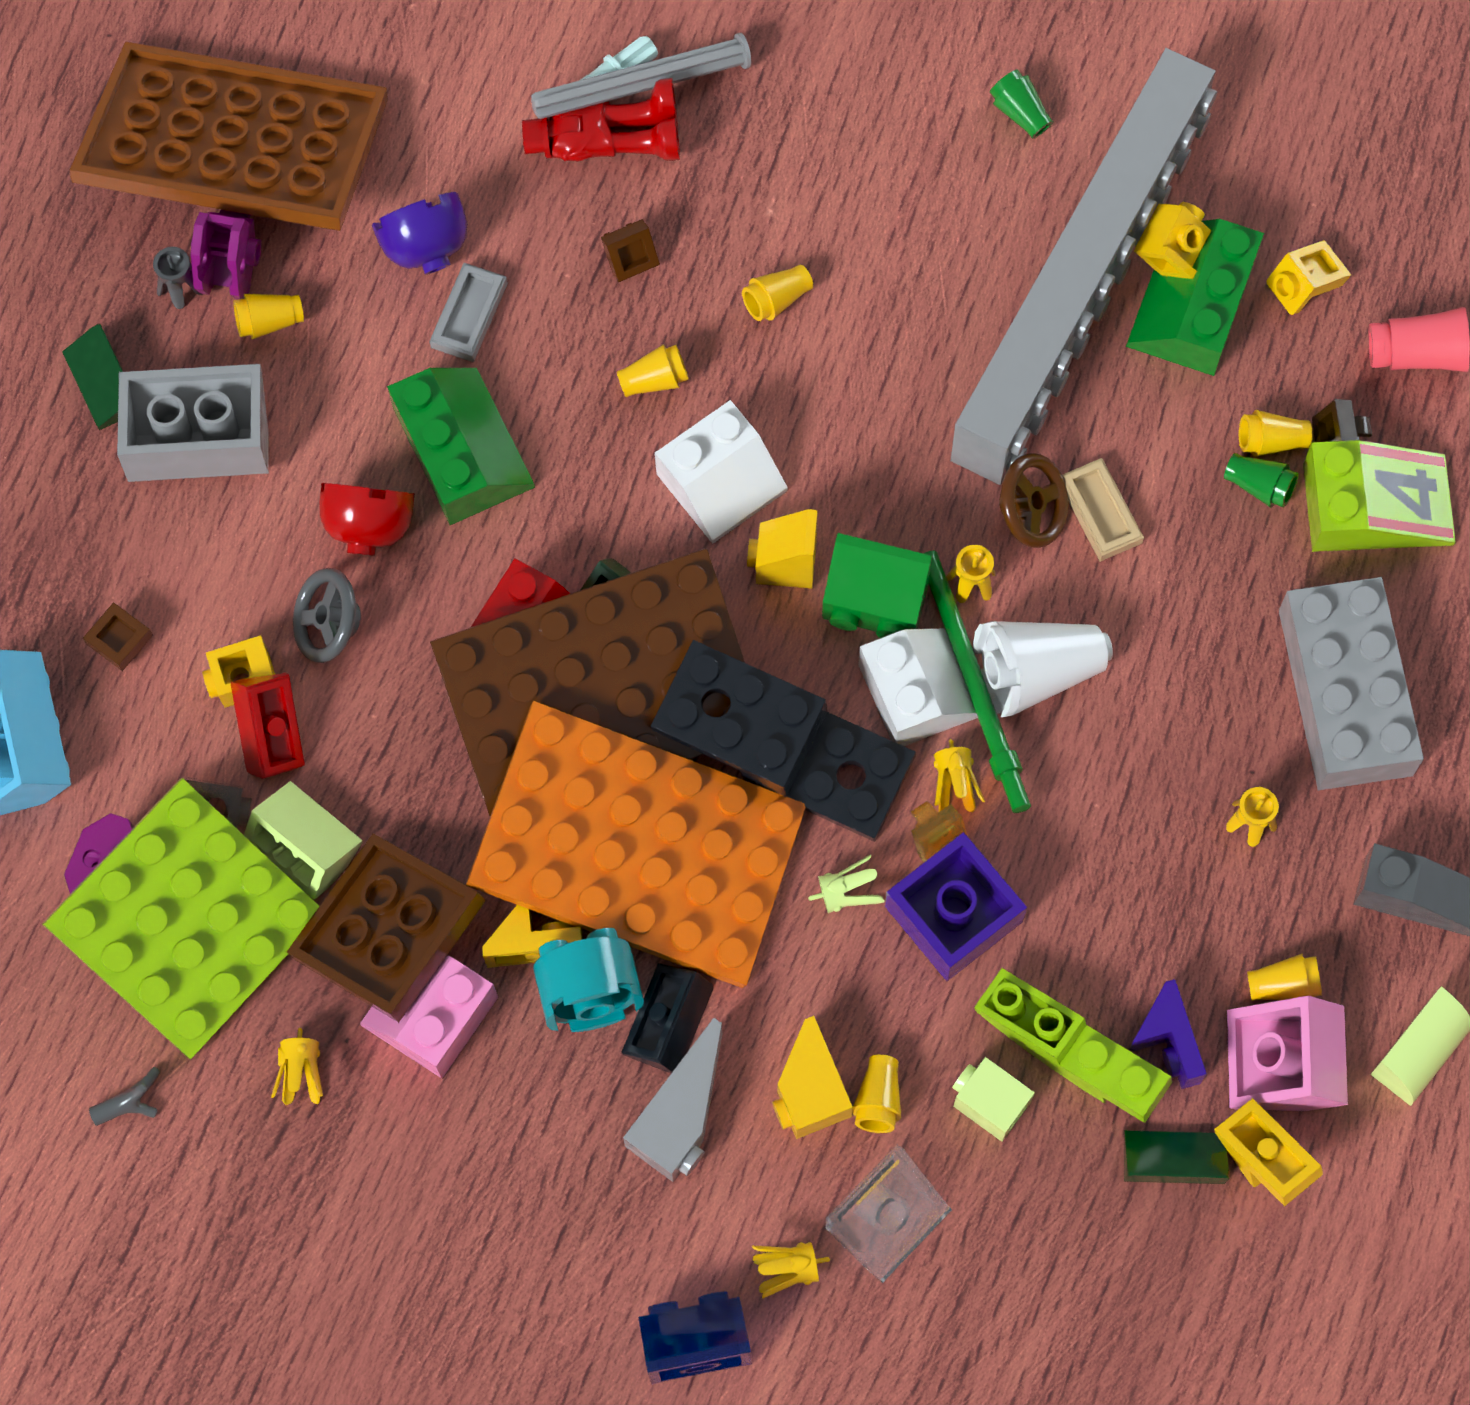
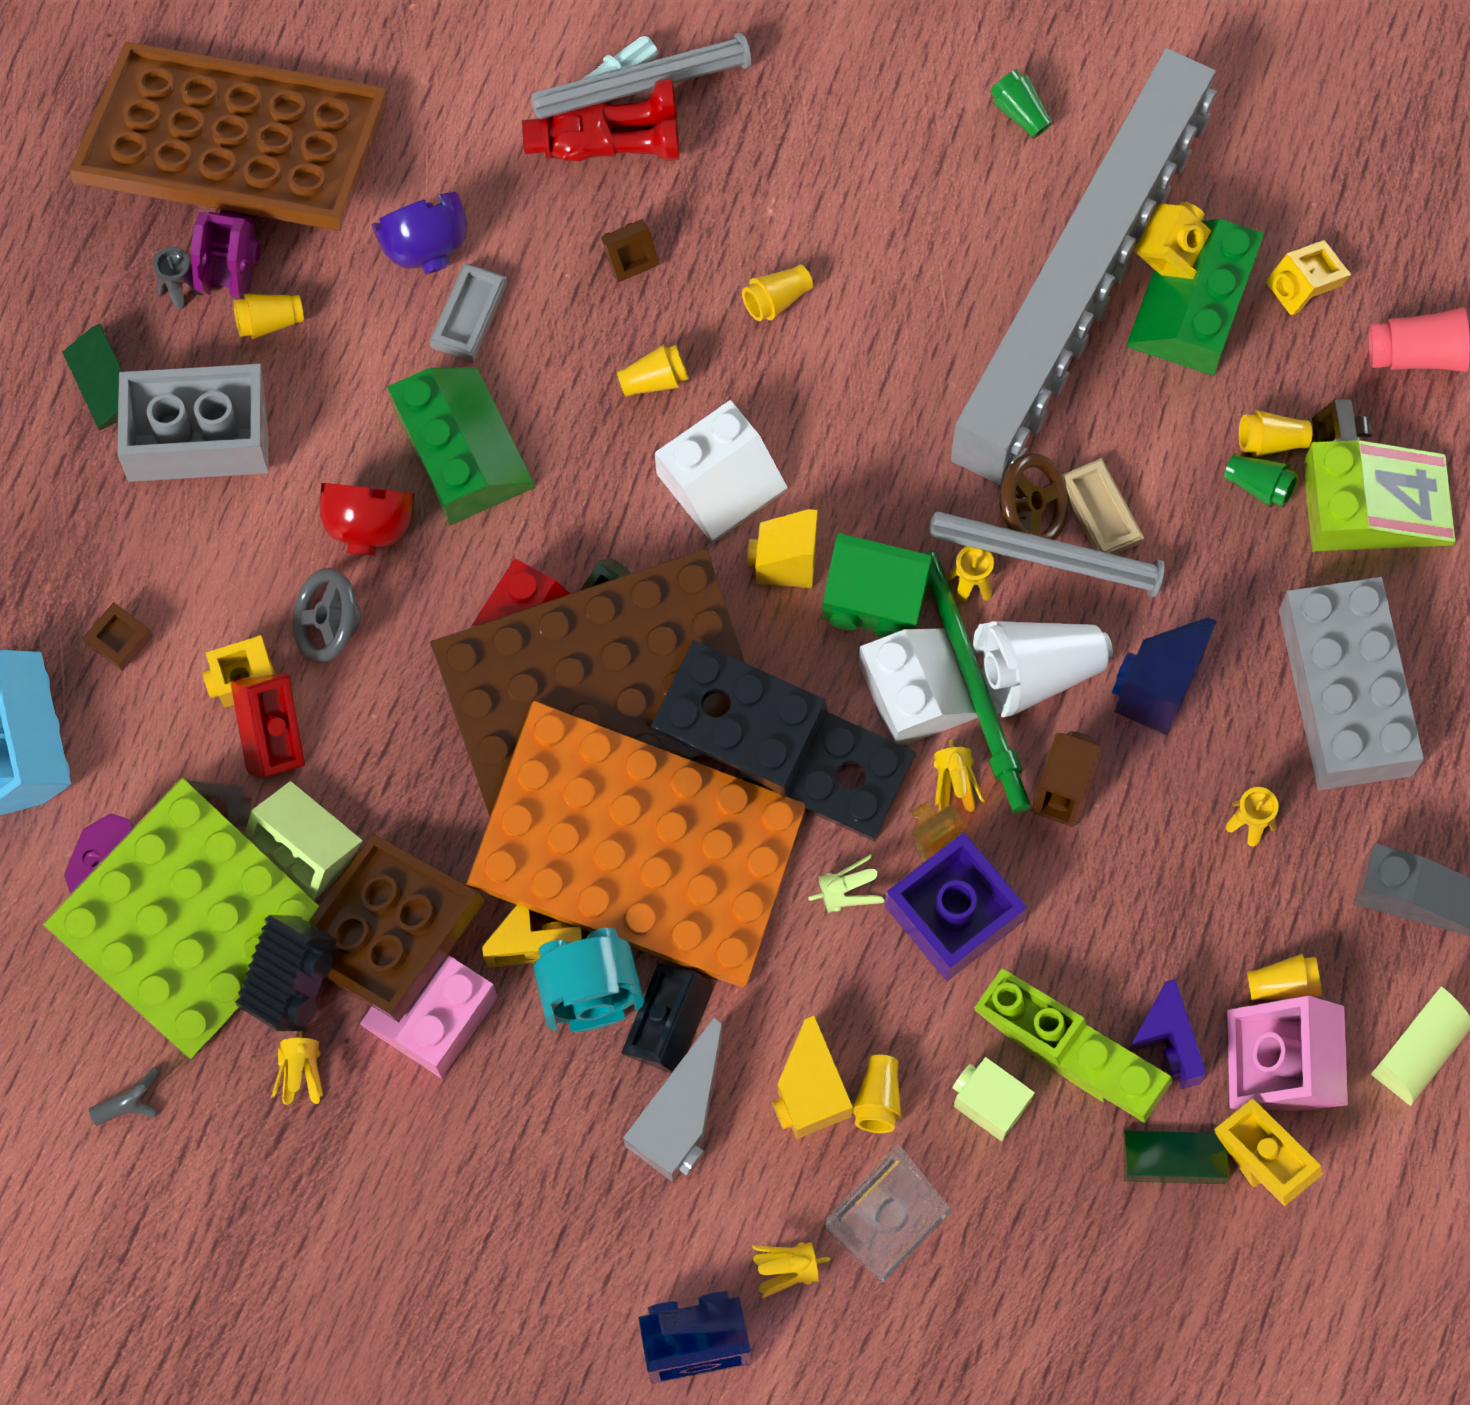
none -> black brick [235,915,337,1031]
none -> light grey axle [929,512,1165,598]
none -> reddish brown brick [1031,731,1102,827]
none -> clear blue slope [1112,617,1217,735]

